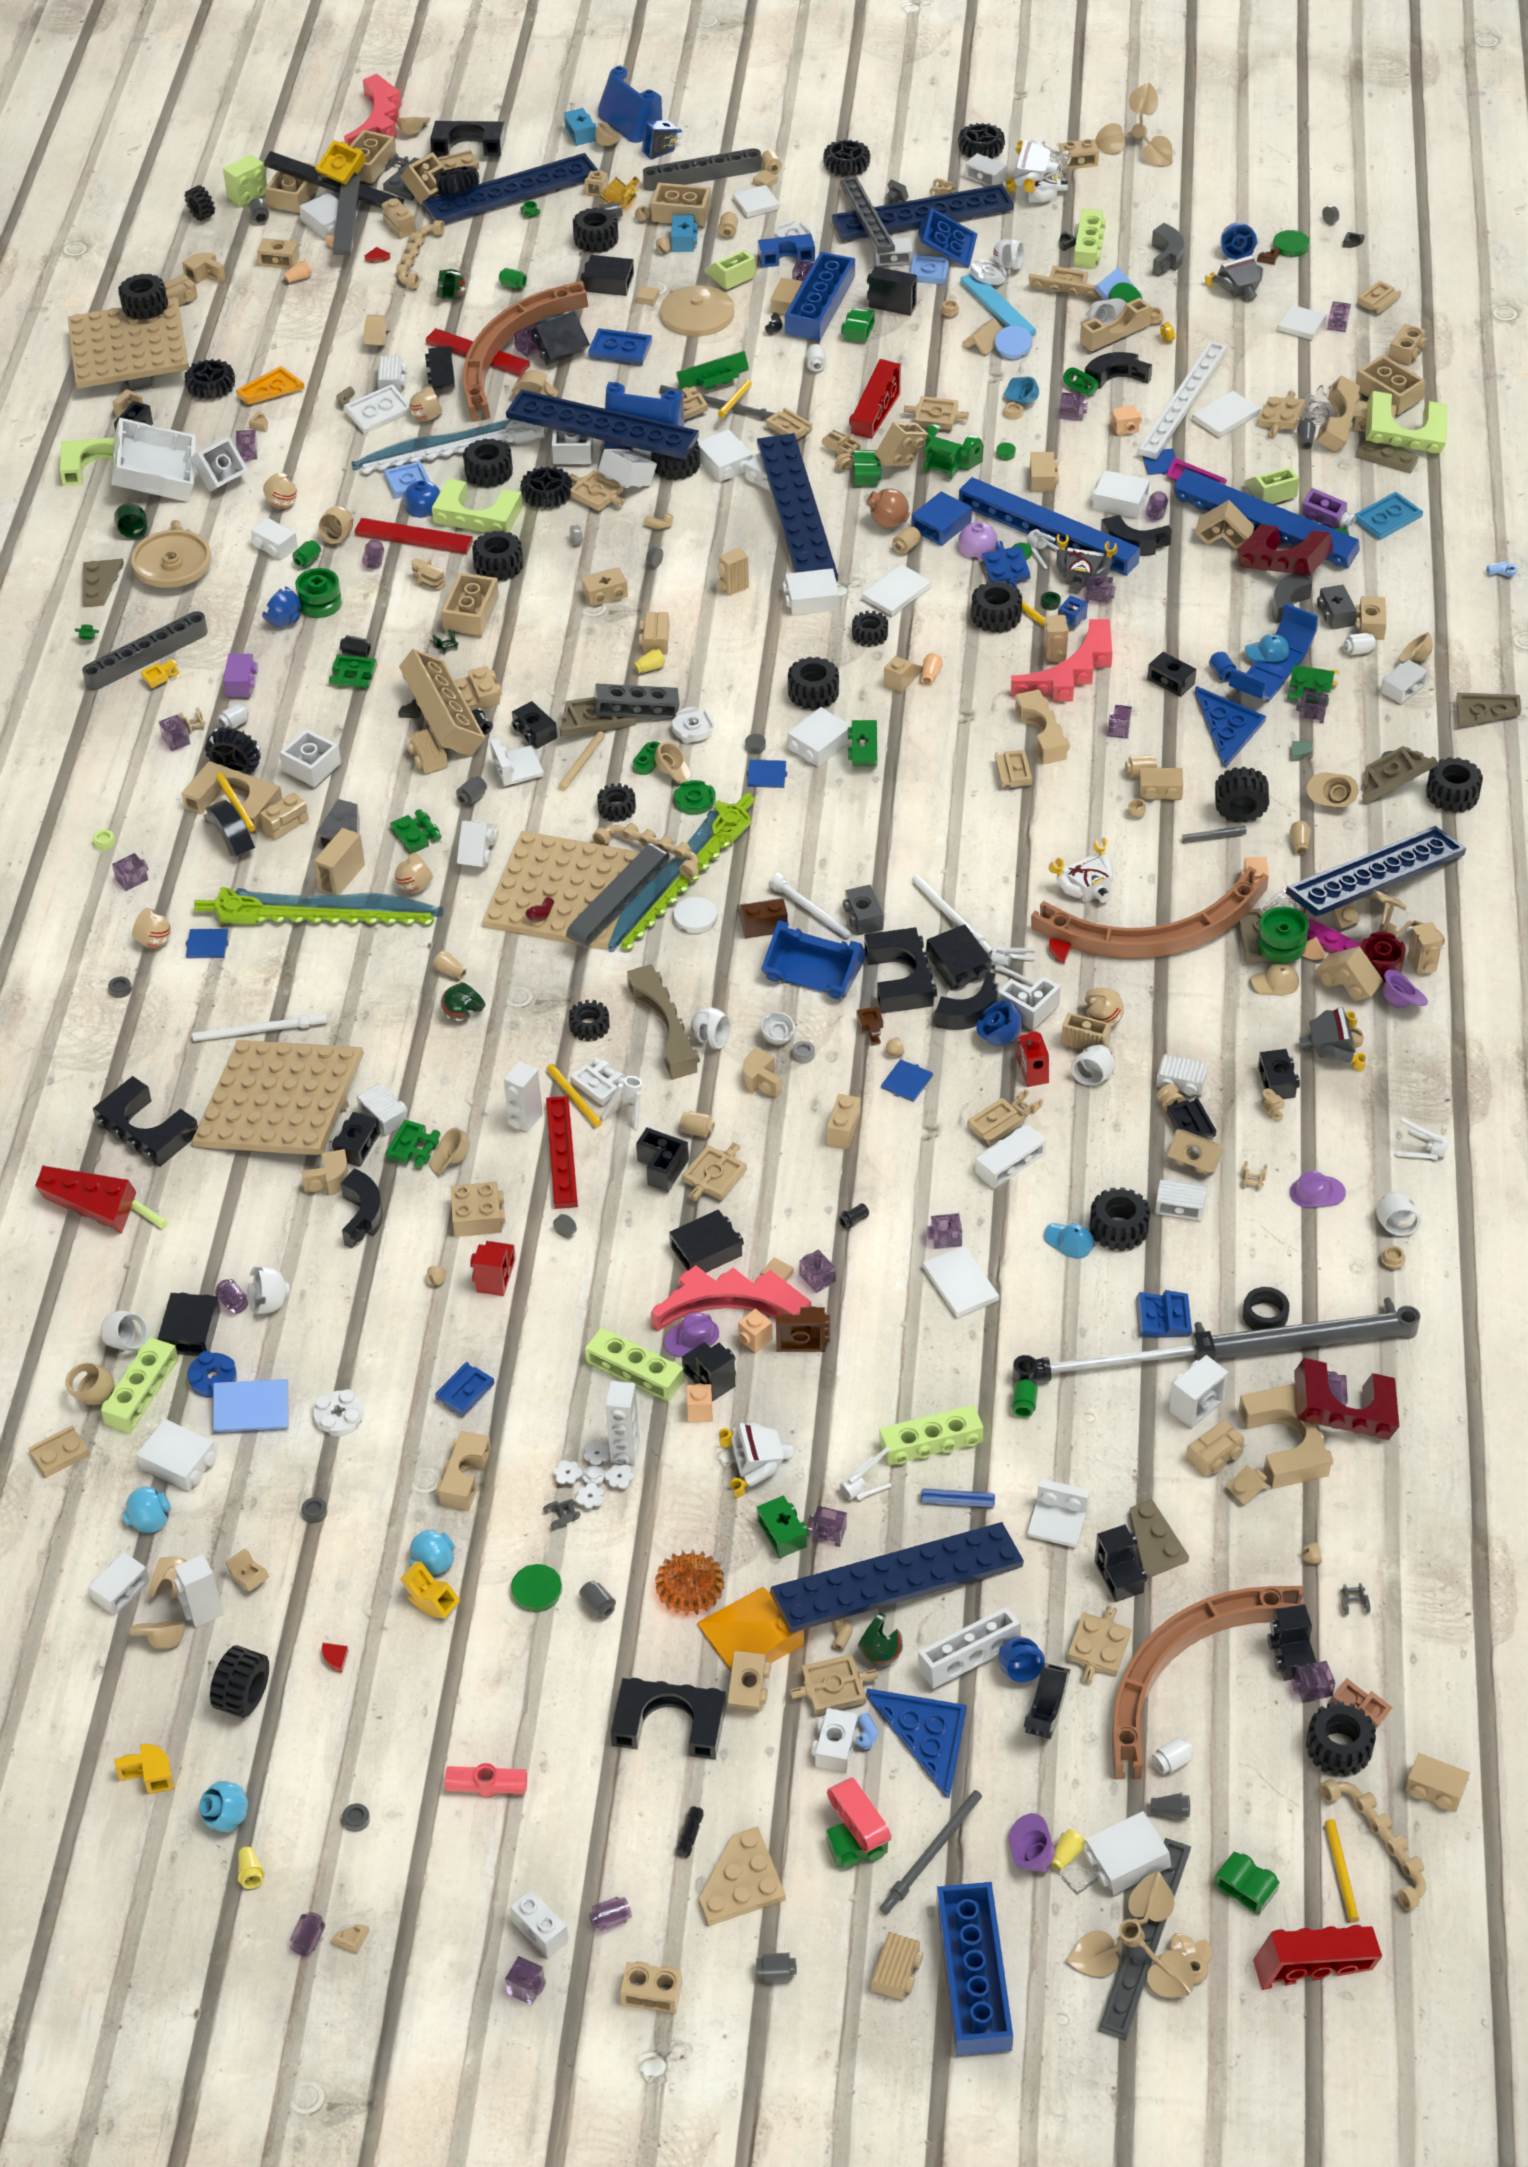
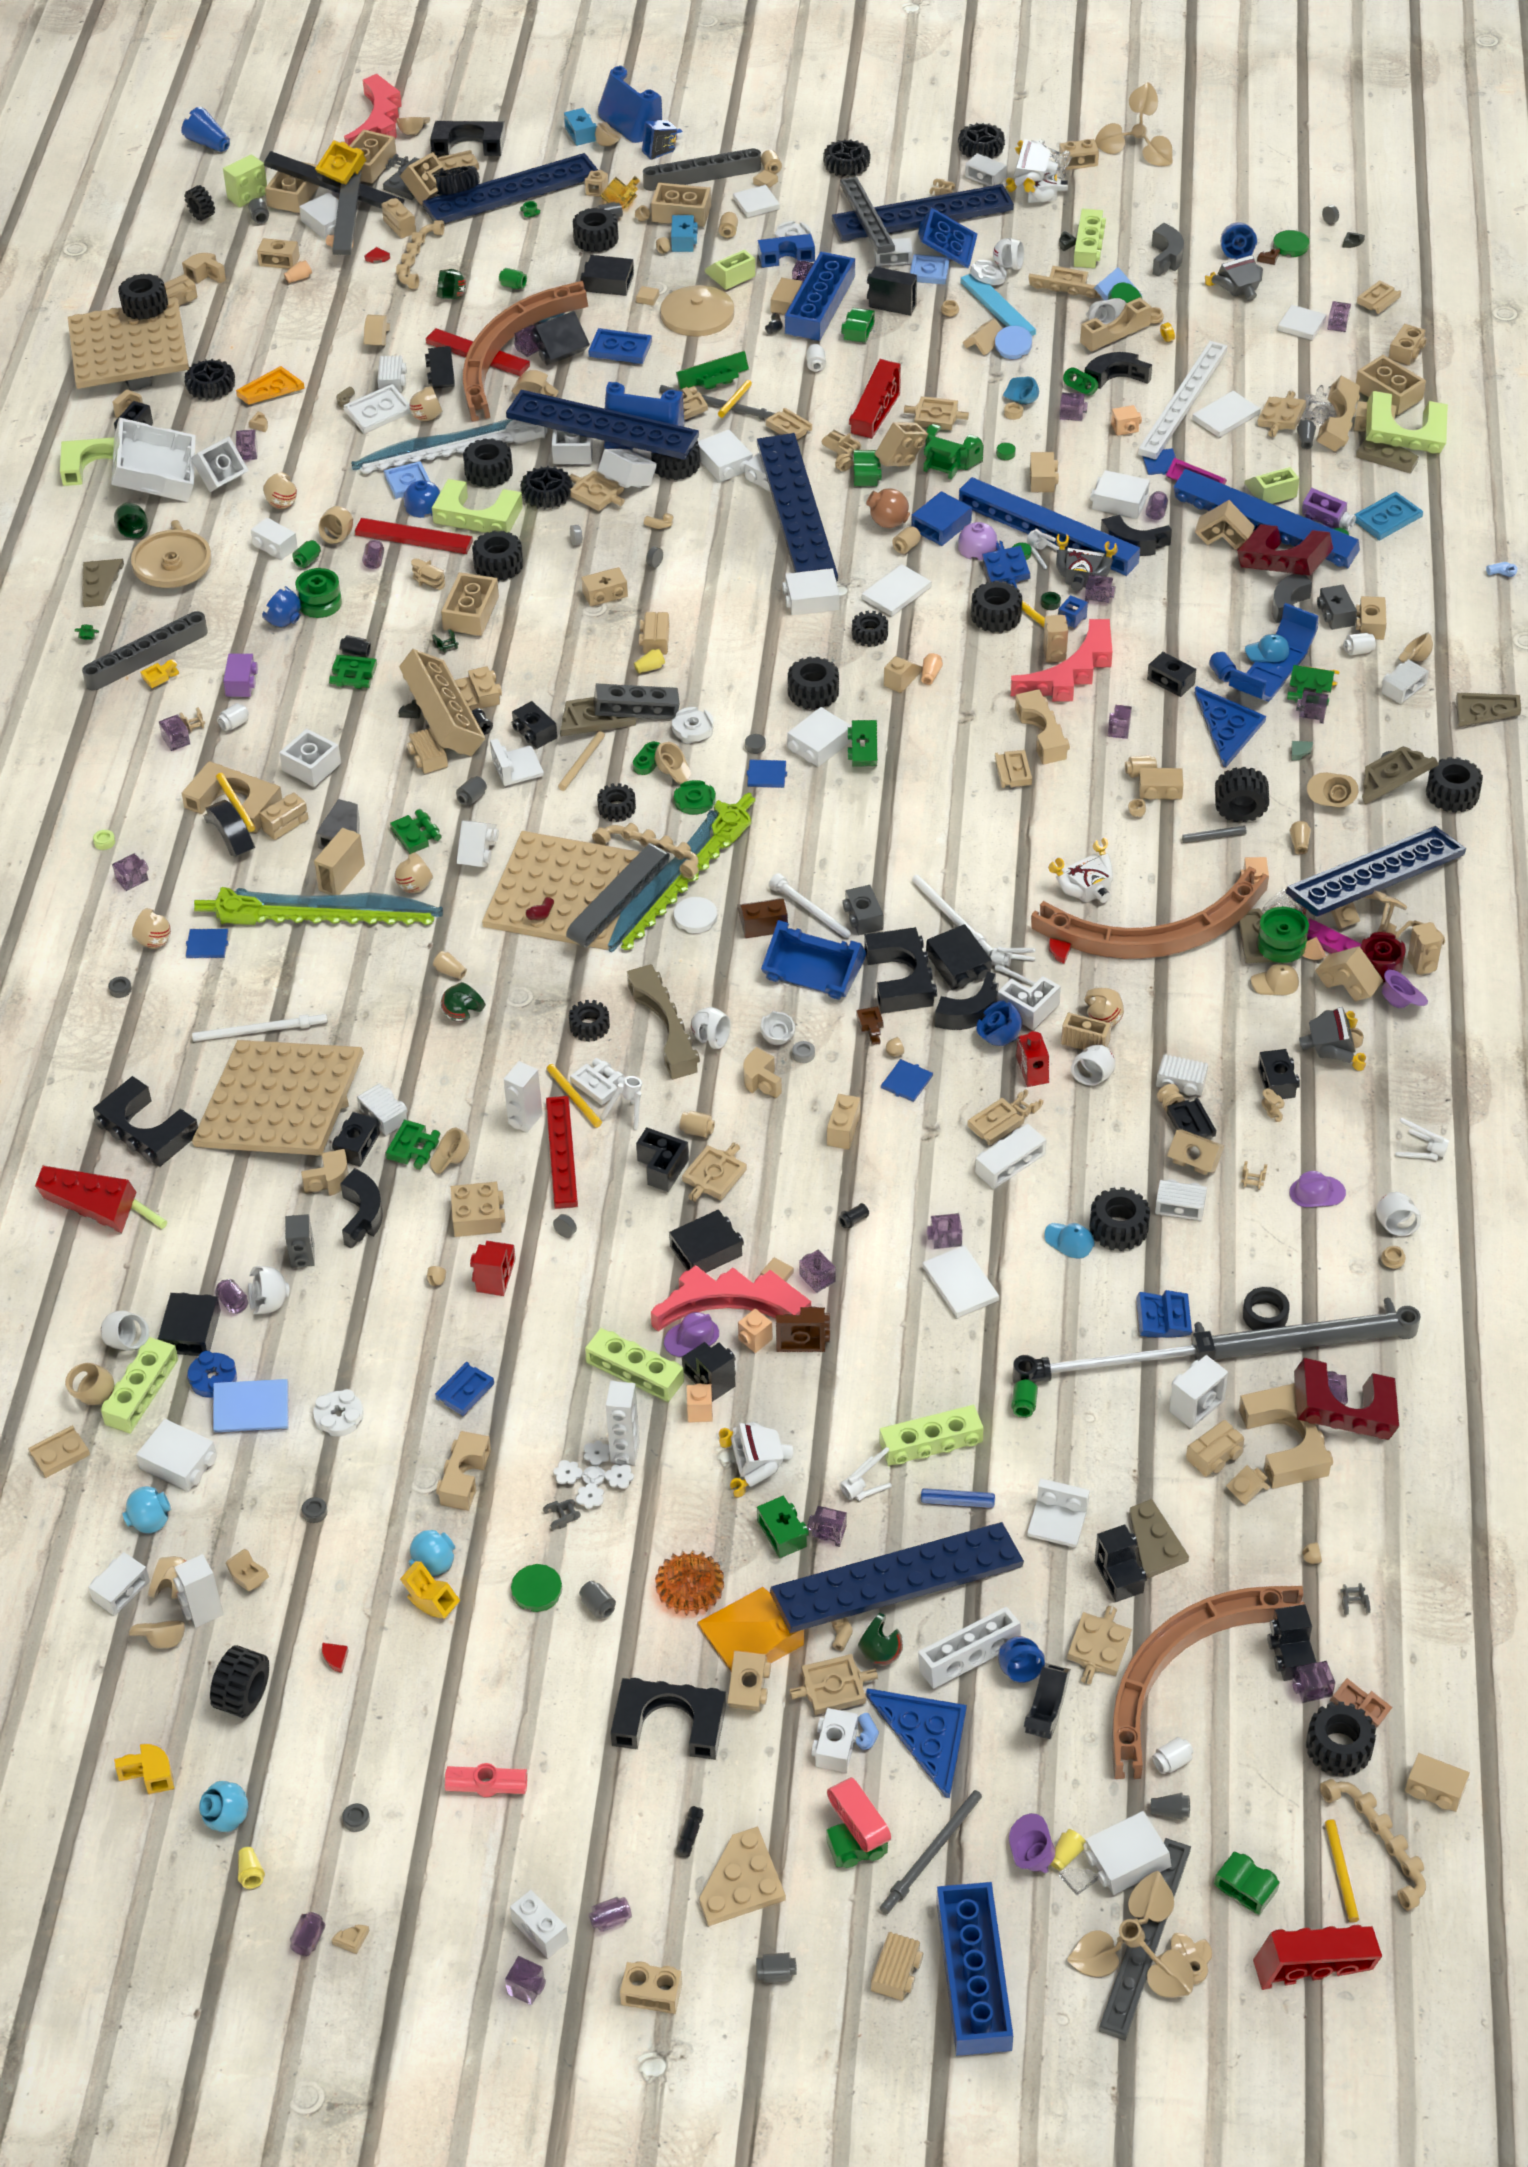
black gear [204,726,262,774] -> none
tan brick [717,547,749,596] -> none
dark grey tile [887,179,909,204] -> none
none -> blue cone [181,107,230,152]
none -> dark grey brick [285,1214,315,1268]

